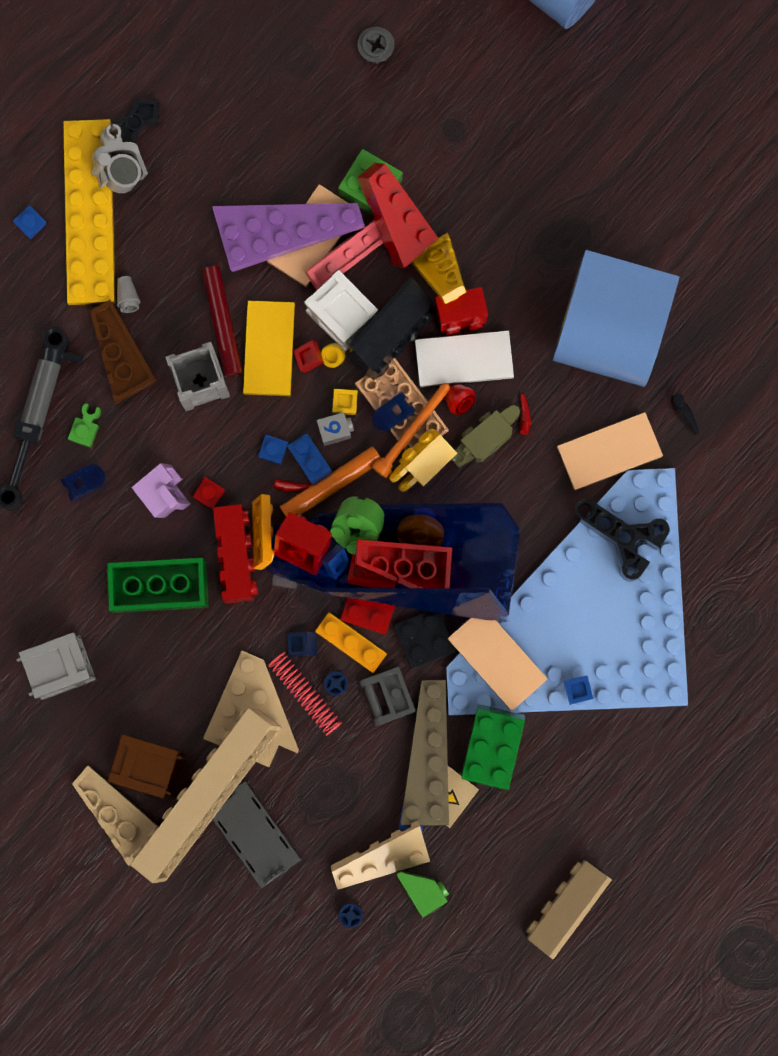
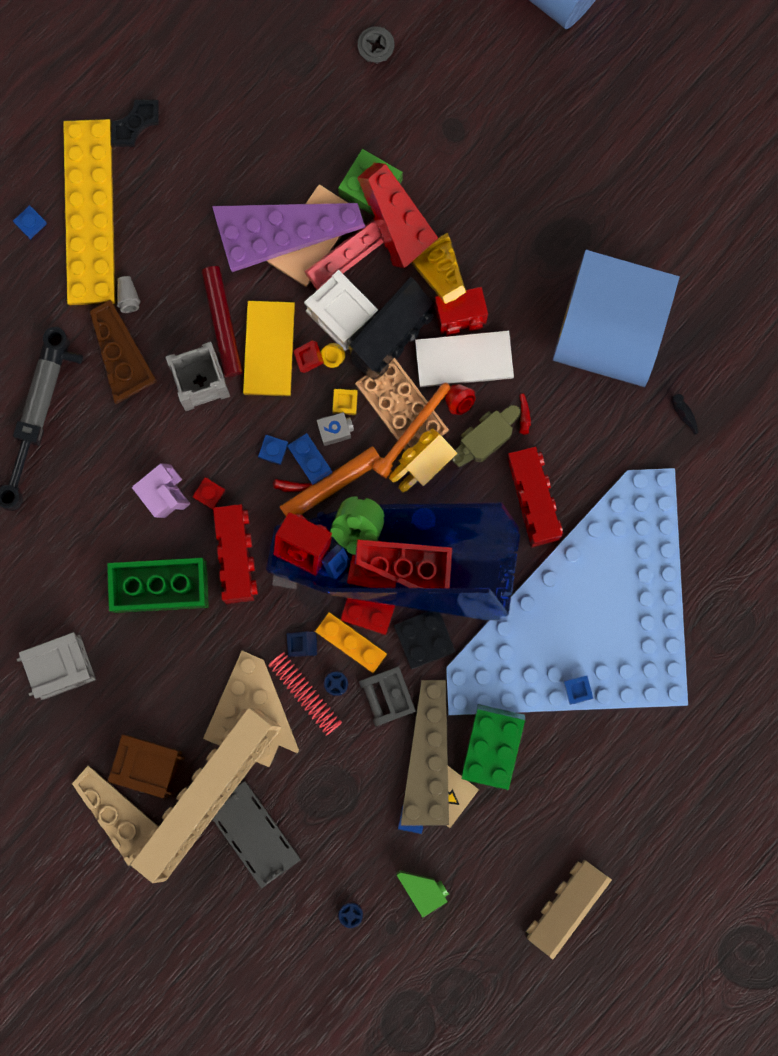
clear blue plate [61,465,106,502] -> none
bright green plate [68,403,101,448] -> none
light grey piece [91,124,148,193] -> none
light orange plate [252,494,274,570] -> none
tan wing [331,820,430,889] -> none
clear blue plate [372,392,416,431] -> none
reddish brown tile [397,514,444,547] -> none
light nougat tile [448,607,548,711] -> none
light nougat tile [557,412,663,491] -> none
black beam [573,499,670,582] -> none
none -> red wedge [507,447,563,548]

